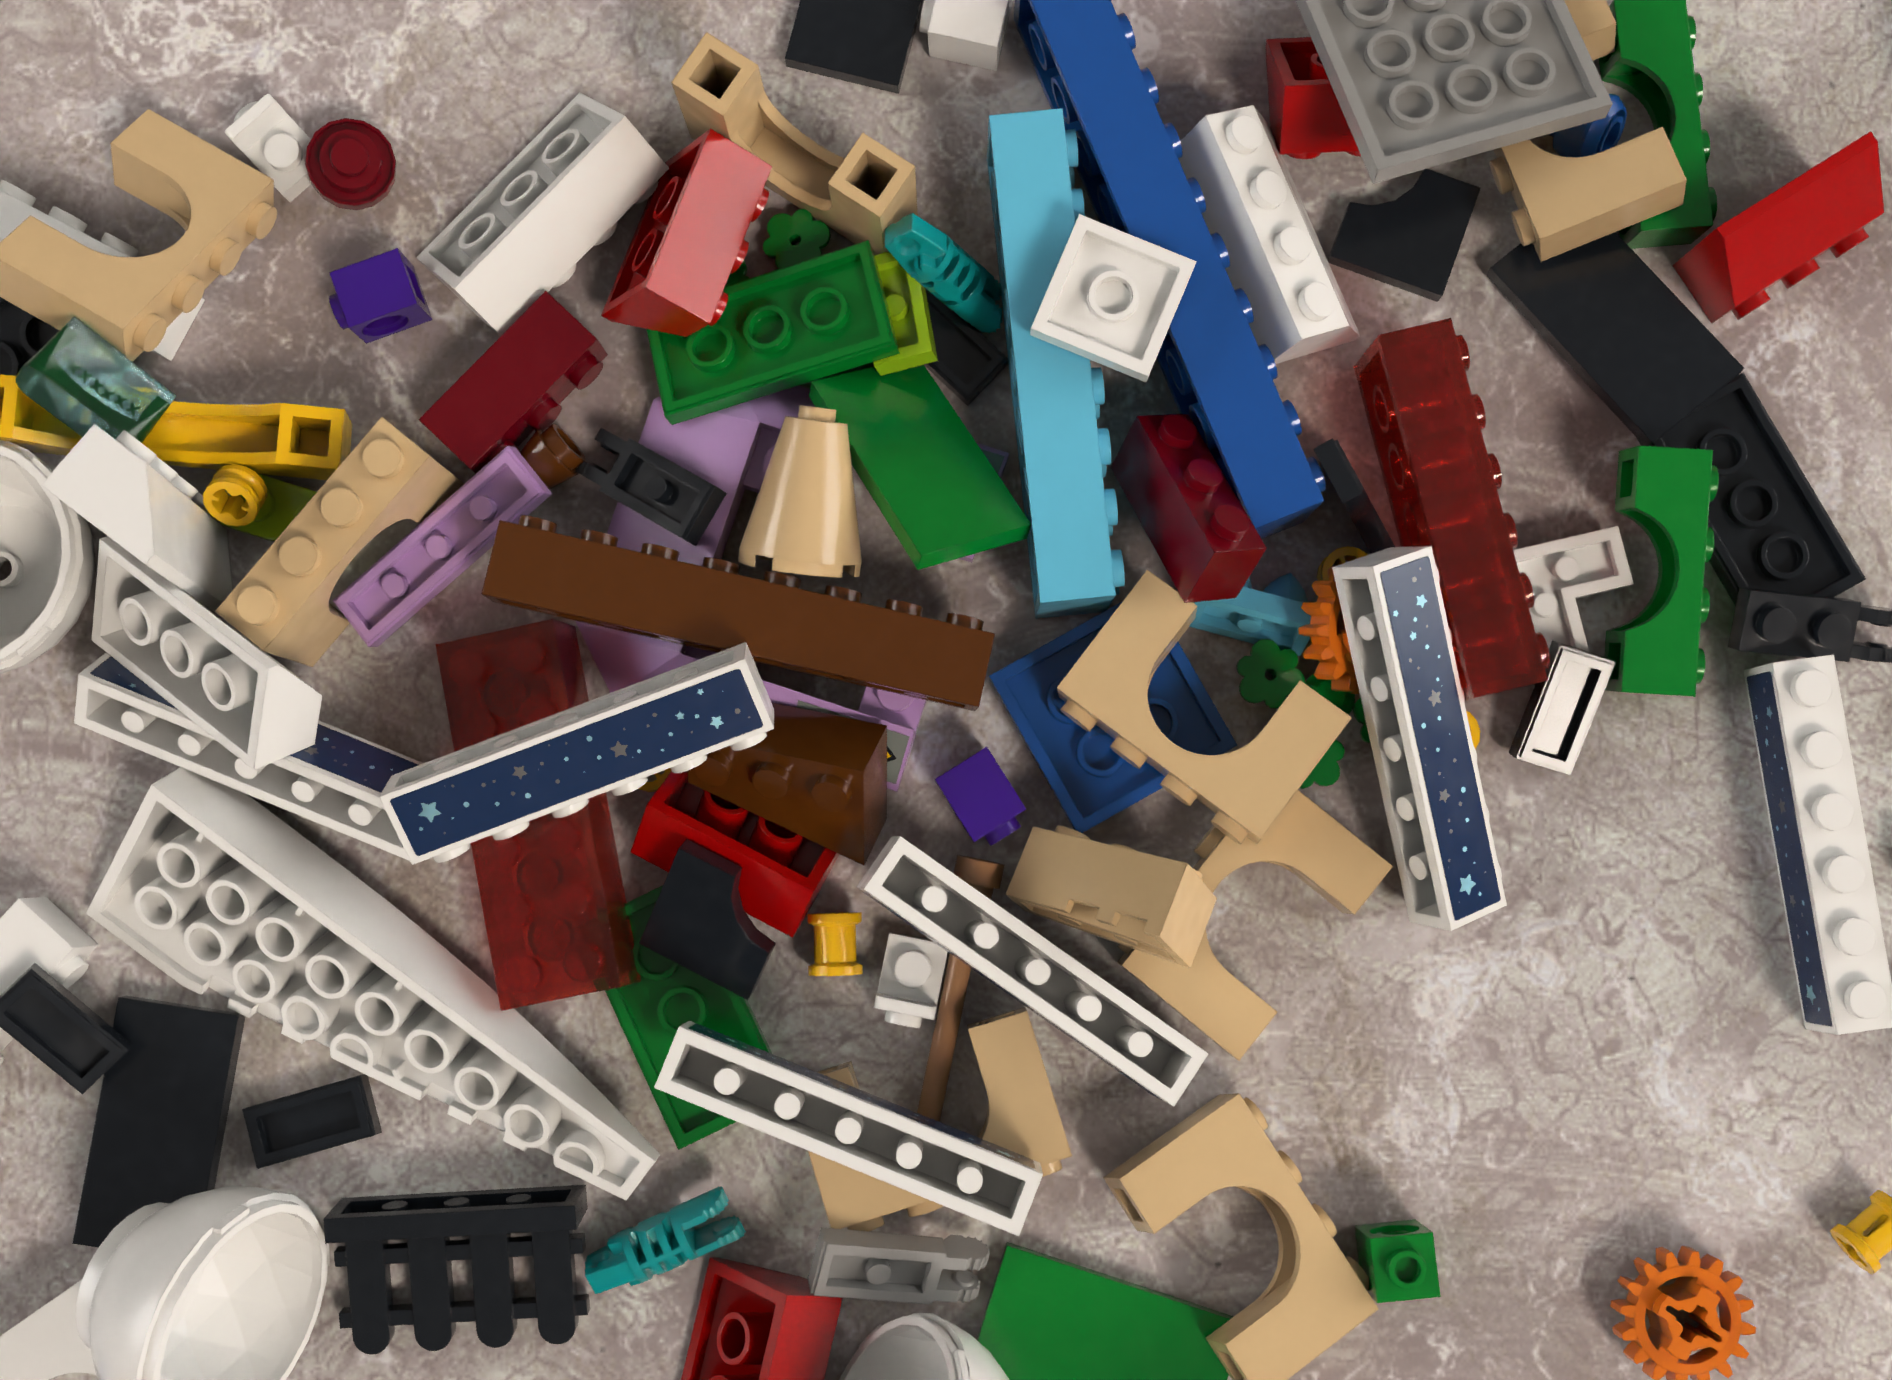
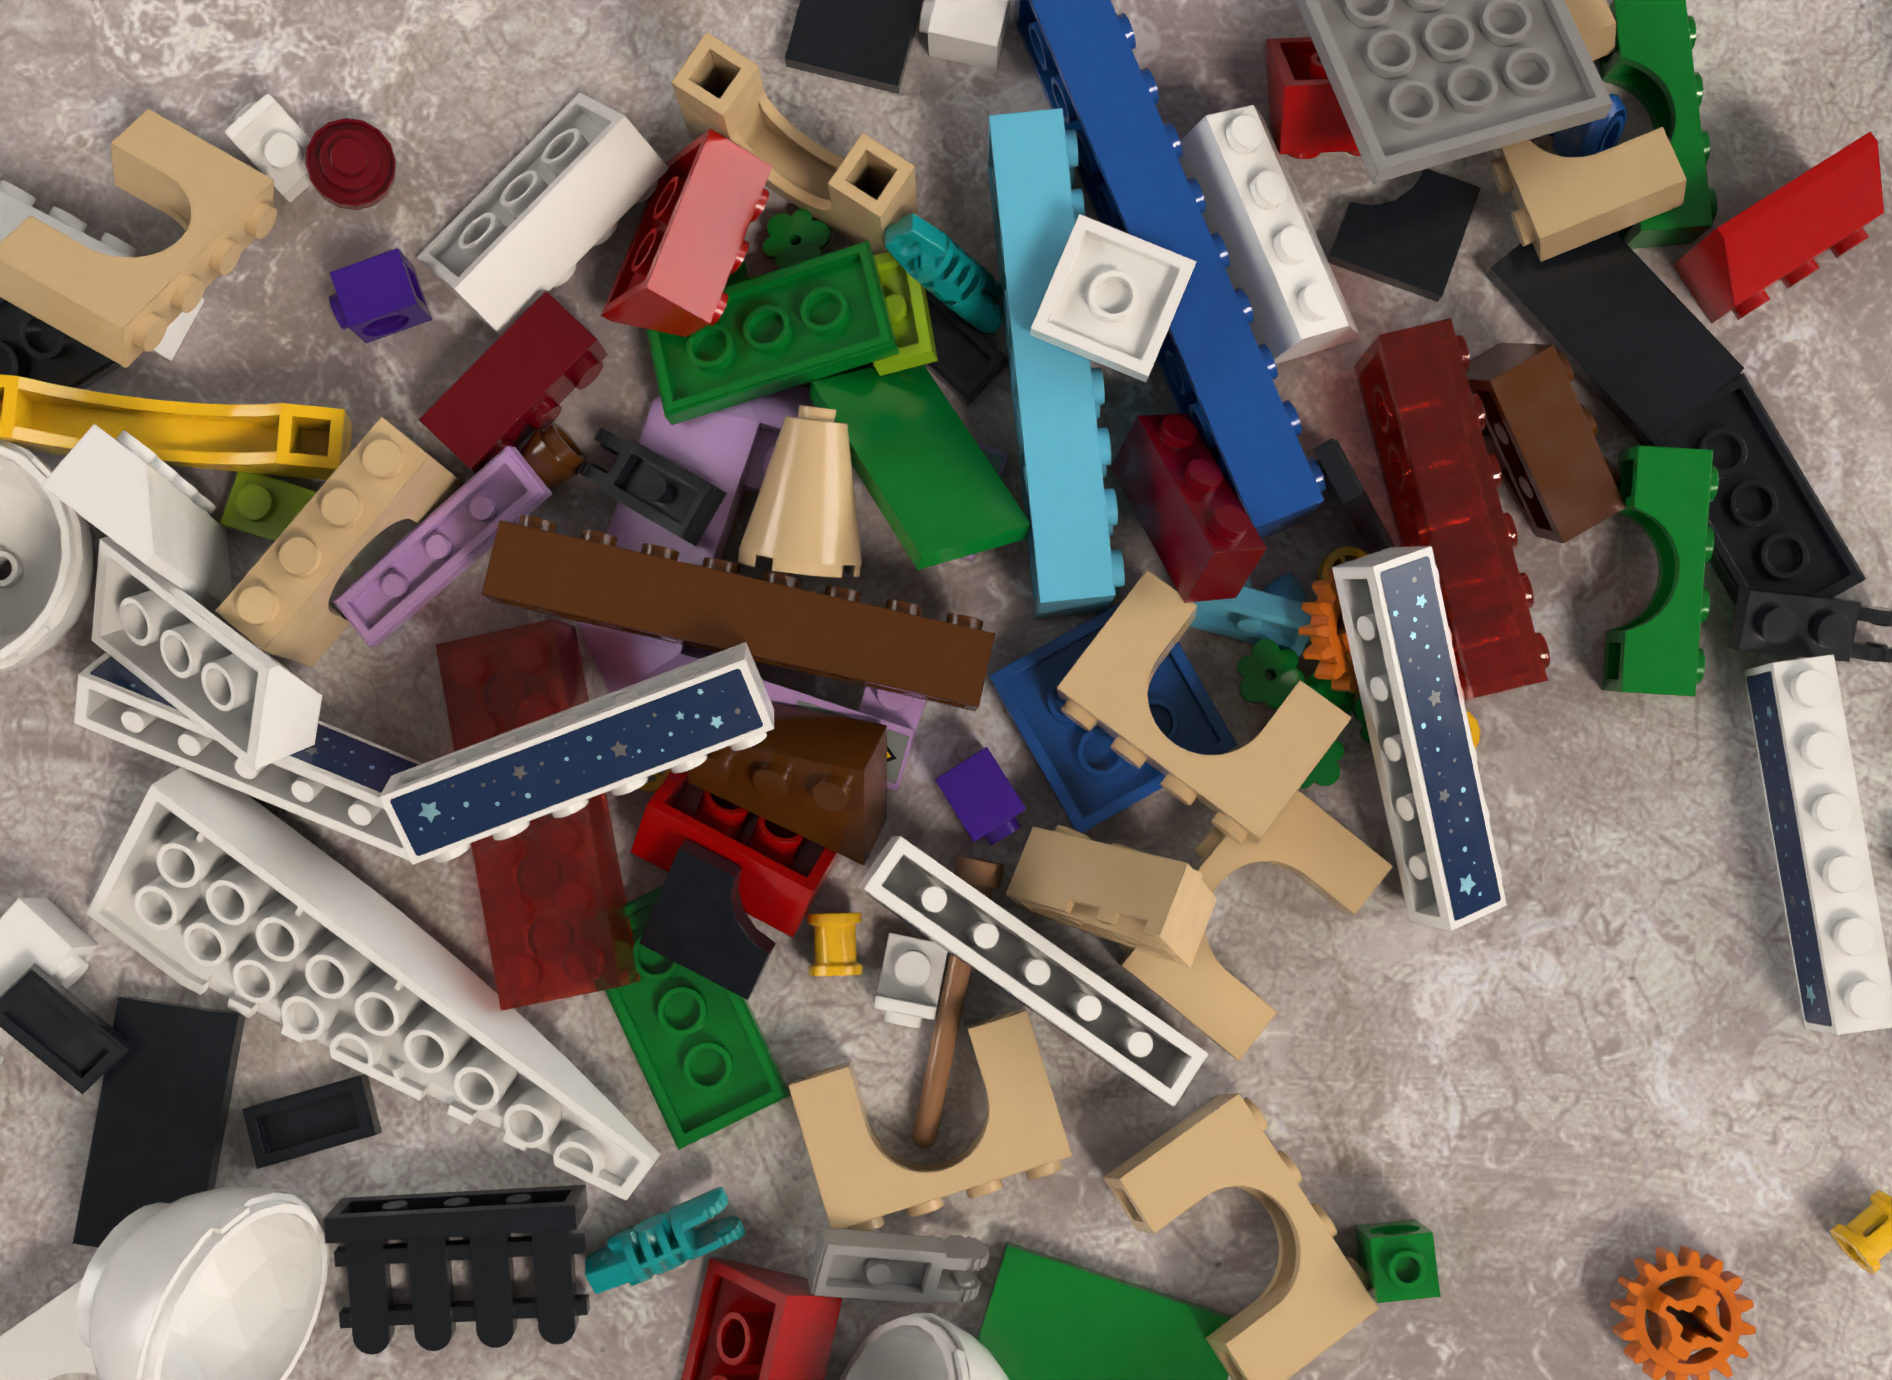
clear light blue piece [15,316,176,443] -> none
yellow bush [203,464,268,527] -> none
white brick [654,1021,1043,1236] -> none
white plate [1495,526,1634,672] -> none
tile [1509,640,1616,775] -> none
none -> reddish brown wedge [1441,342,1626,543]

